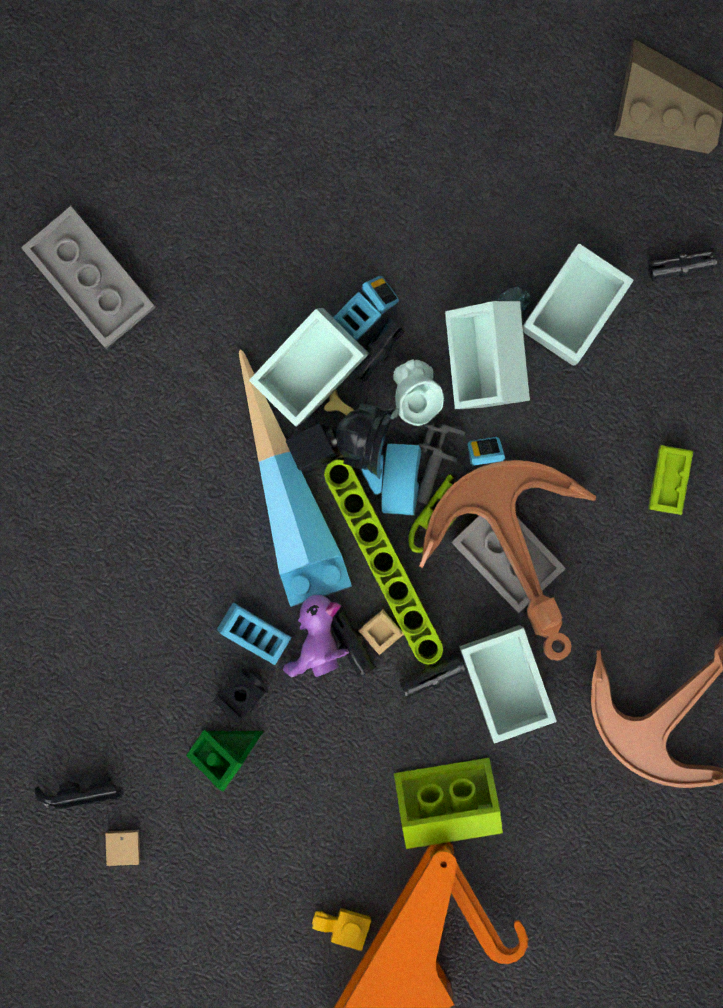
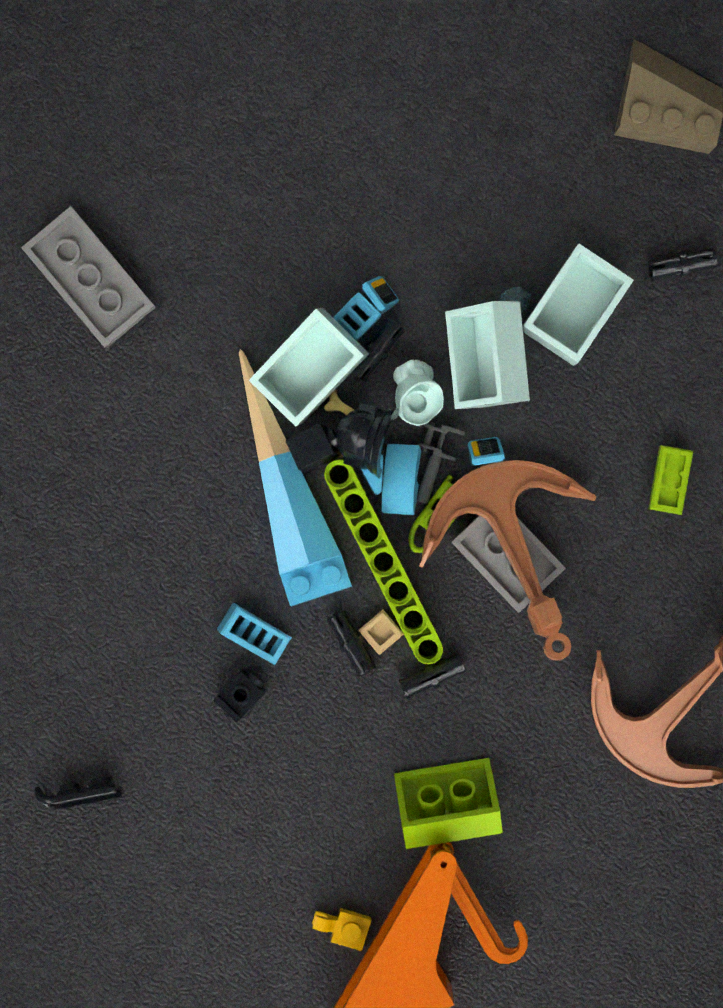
tan tile [105,830,141,866] -> none
green slope [186,729,264,792] -> none
medium lavender animal [283,595,349,677] -> none
light aqua piece [459,625,557,744] -> none

